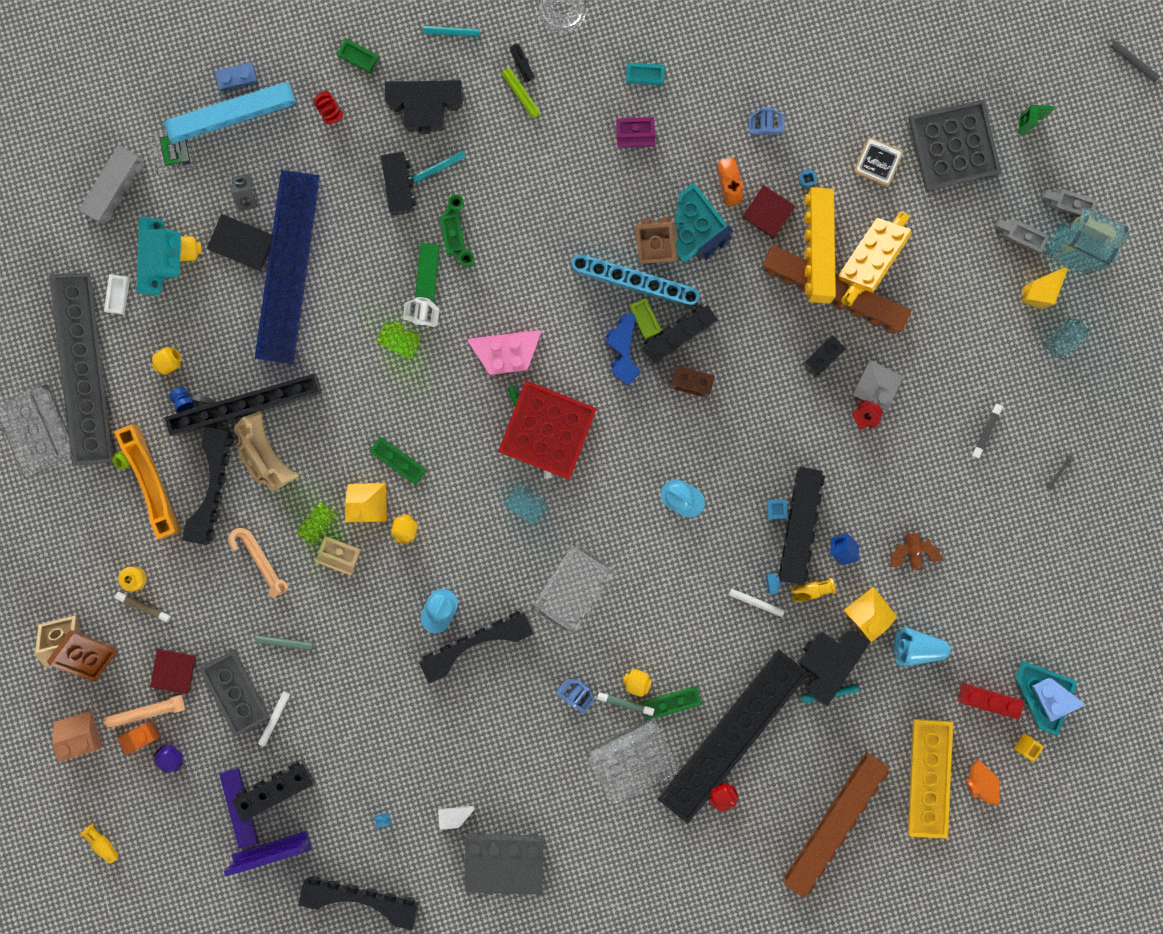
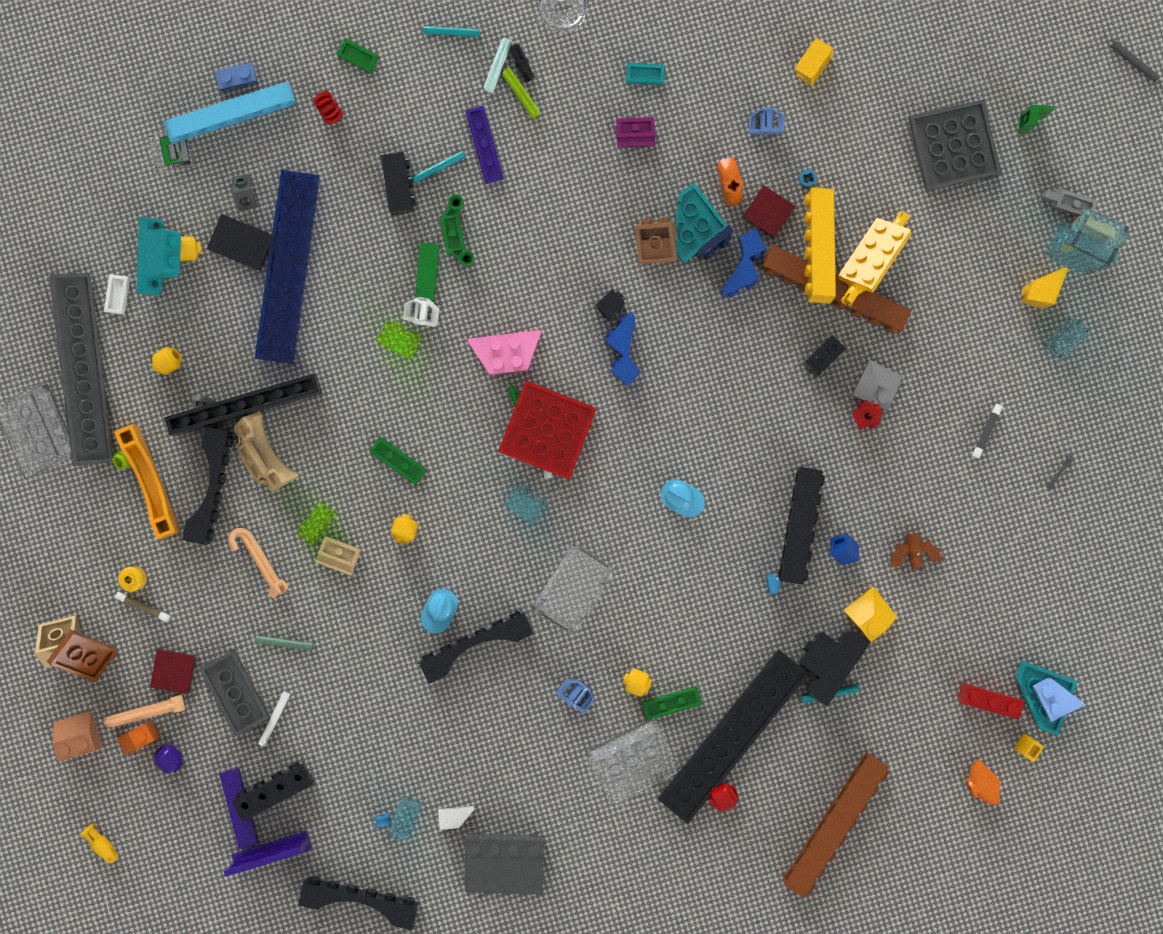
light grey brick [79,145,144,225] -> none
blue wheel [169,387,194,413] -> none
yellow slope [345,483,387,522] -> none
black brick [385,80,463,134] -> none
medium azure beam [572,254,699,307] -> none
sand green bar [597,692,655,716] -> none
lime tile [629,298,662,340] -> none
black brick [643,304,718,365] -> none
reddish brown window [670,366,715,398] -> none
white bar [729,588,785,617] -> none
dark azure plate [767,499,788,519] -> none
yellow piece [791,577,836,602] -> none
tile [853,136,904,187] -> none
medium azure cone [893,627,951,666] -> none
yellow plate [908,719,953,839] -> none
light grey hinge [994,219,1049,254] -> none
none -> clear light blue hinge [387,795,423,841]
none -> dark purple tile [465,106,504,184]
none -> light aqua axle [483,38,512,93]
none -> black brick [595,289,625,321]
none -> blue arch [721,229,766,298]
none -> yellow hinge [794,38,833,86]

